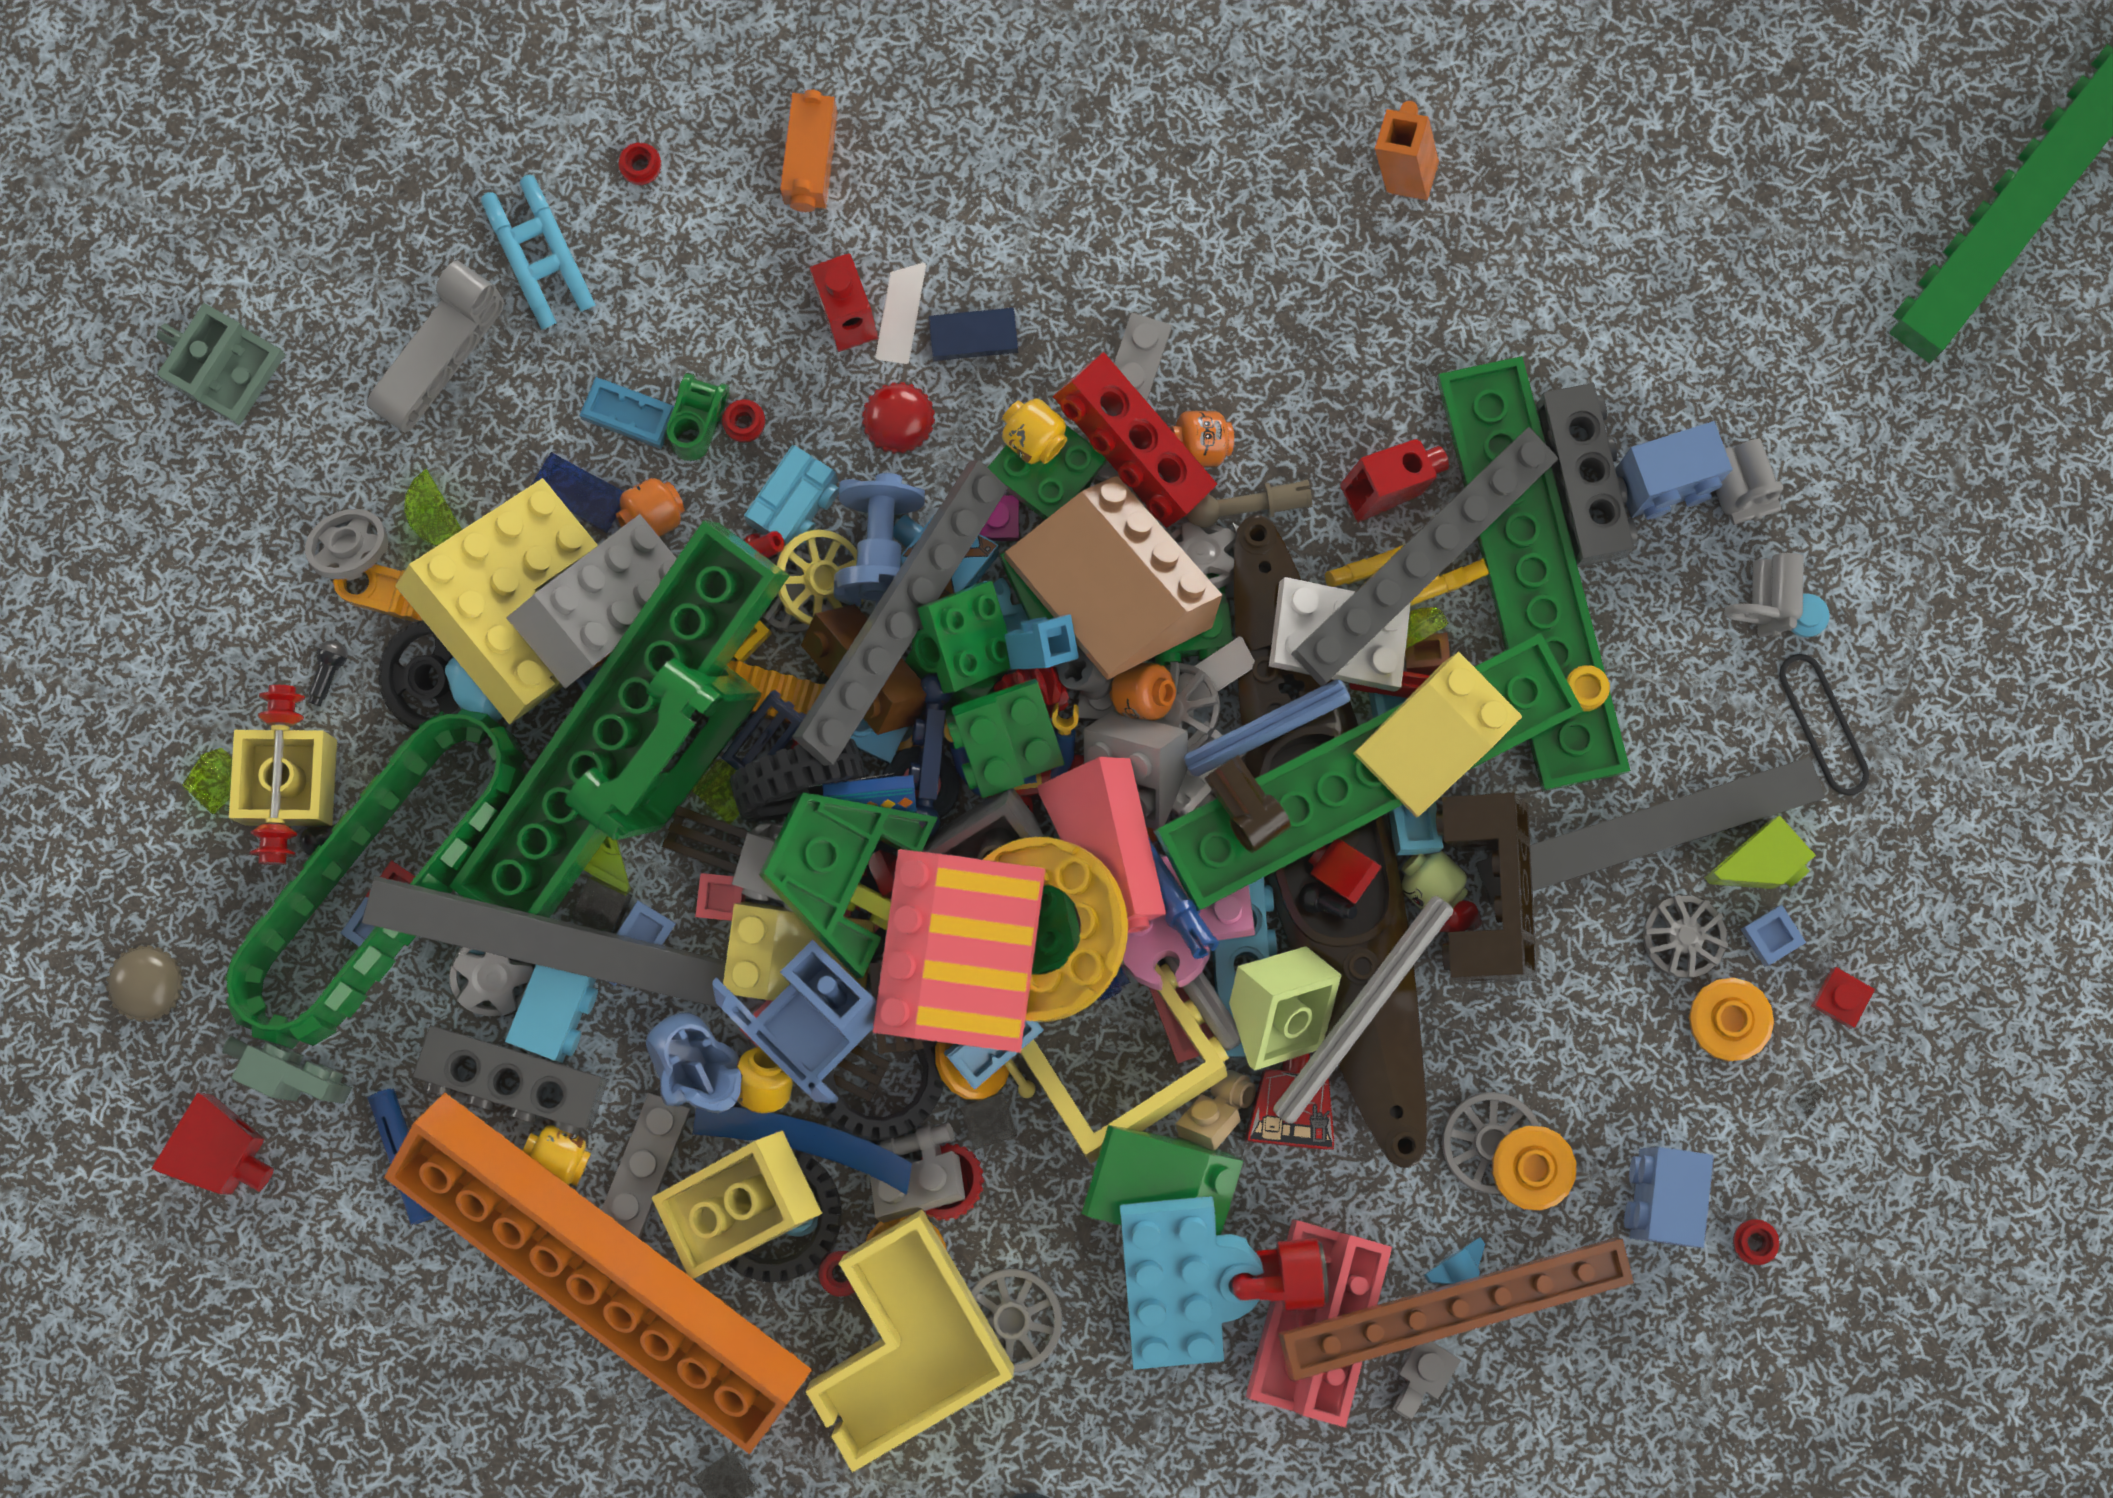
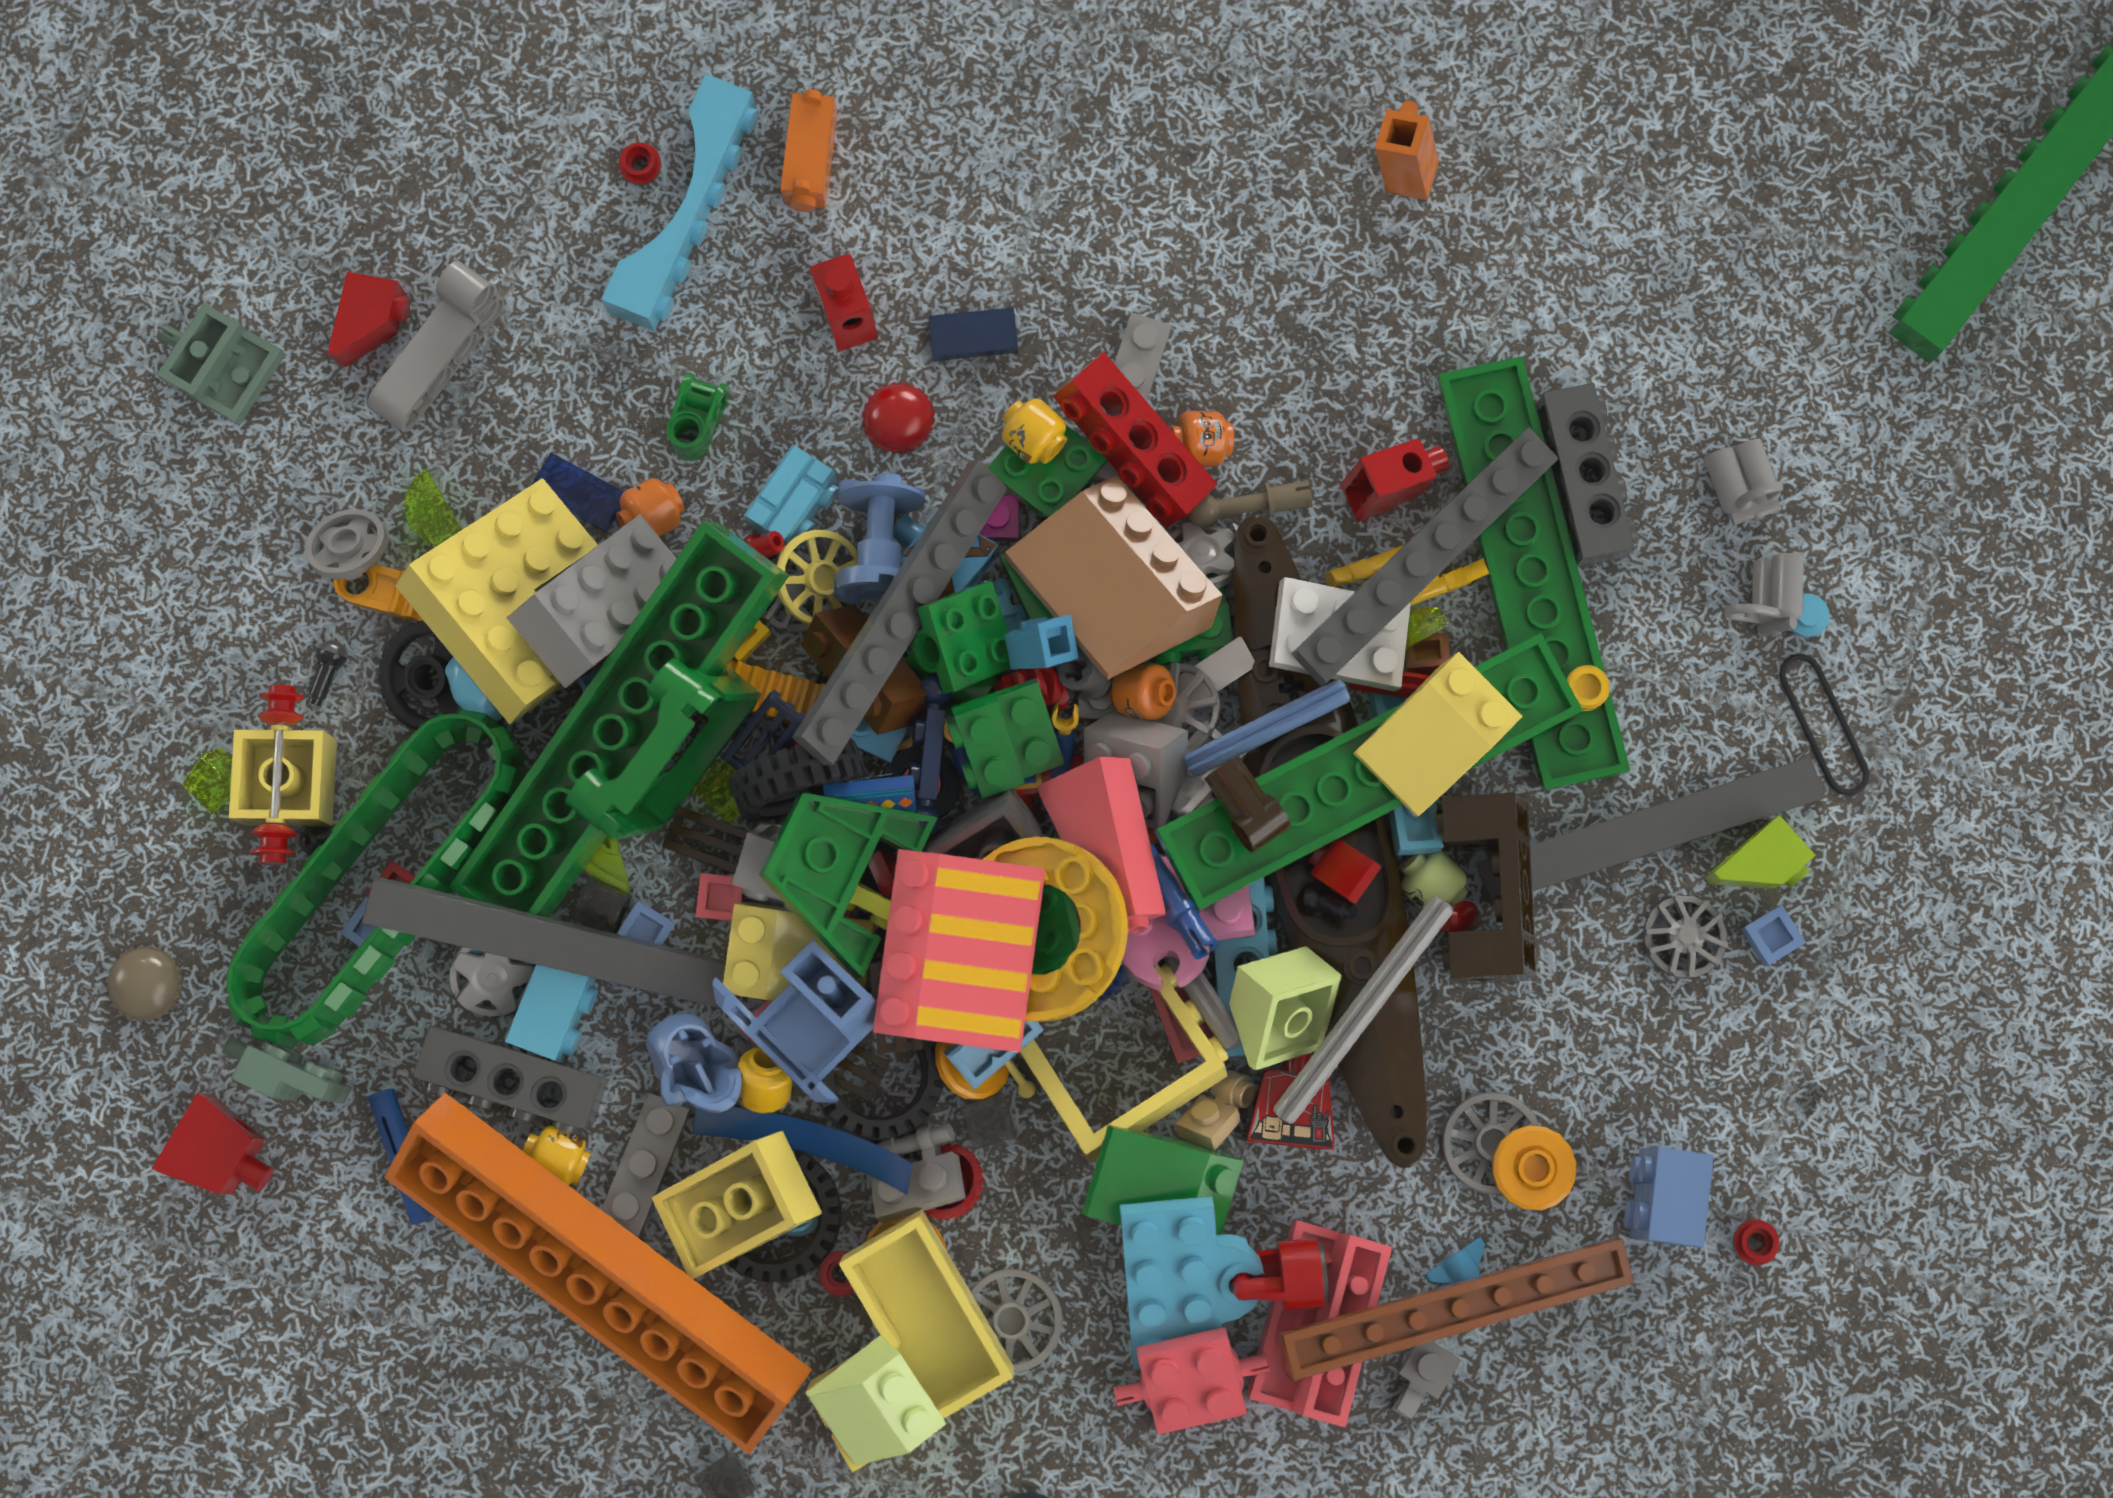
medium azure piece [481,175,596,330] -> none
dark azure plate [579,377,674,449] -> none
red plate [722,399,766,443] -> none
white sticker [876,263,926,364] -> none
medium blue brick [1615,421,1733,520] -> none
light orange wheel [1689,978,1774,1062] -> none
red plate [1811,967,1876,1029] -> none
none -> red slope [327,272,410,367]
none -> medium azure arch [601,73,759,331]
none -> yellowish green slope [805,1335,947,1465]
none -> coral plate [1114,1327,1270,1435]

